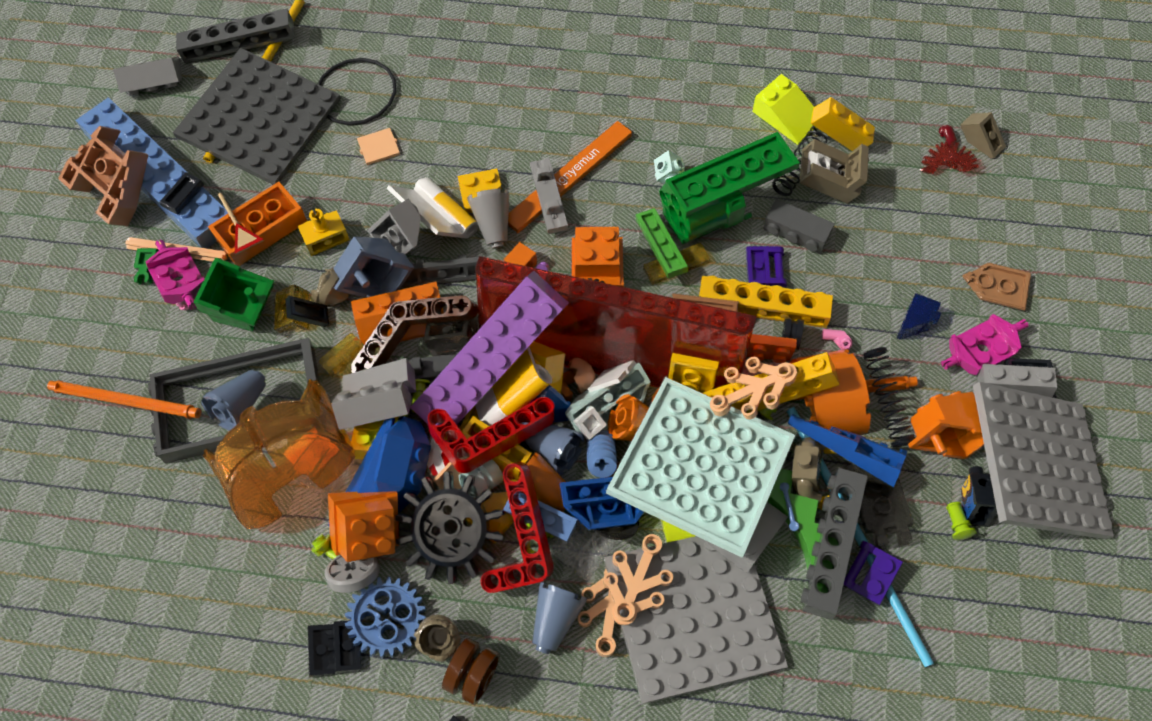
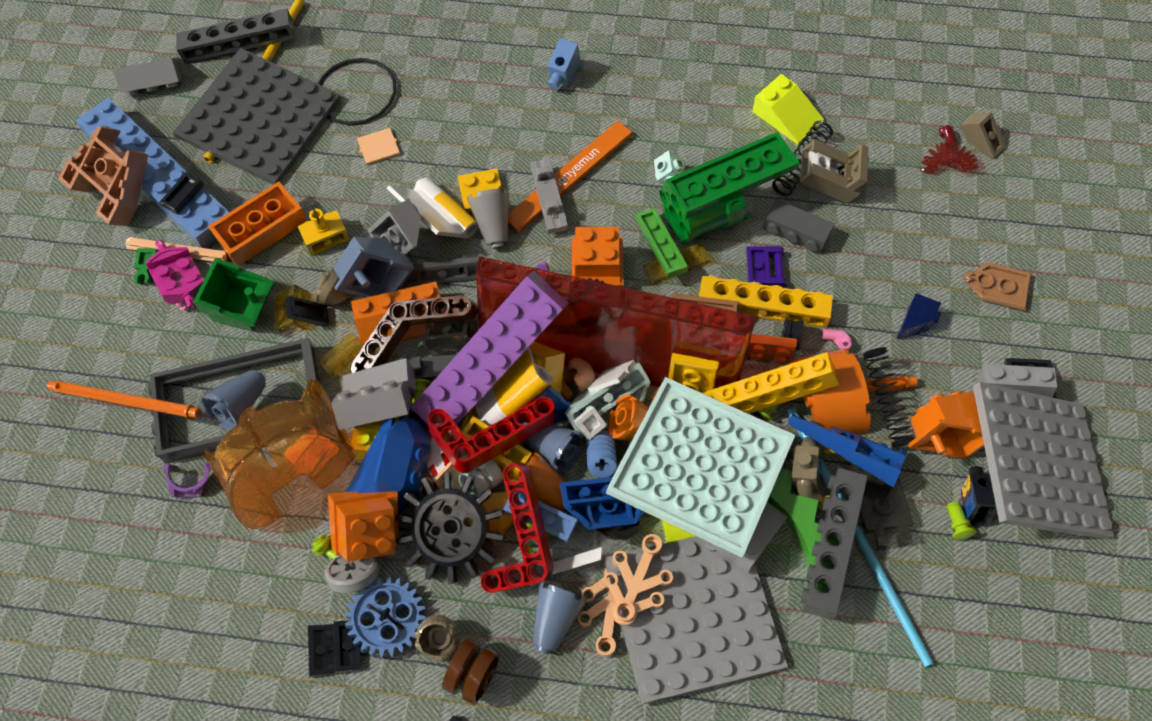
piece [218,193,264,255] -> none
orange brick [503,242,537,281] -> none
light nougat plant [710,357,797,420] -> none
medium blue hinge [780,482,799,532] -> none
yellow brick [811,97,875,151] -> none
dark purple plate [843,540,903,606] -> none
dark pink plate [941,314,1029,375] -> none
none -> medium lavender helmet [163,463,211,497]
none -> white sticker [514,547,602,581]
none -> medium blue torso [548,38,581,90]

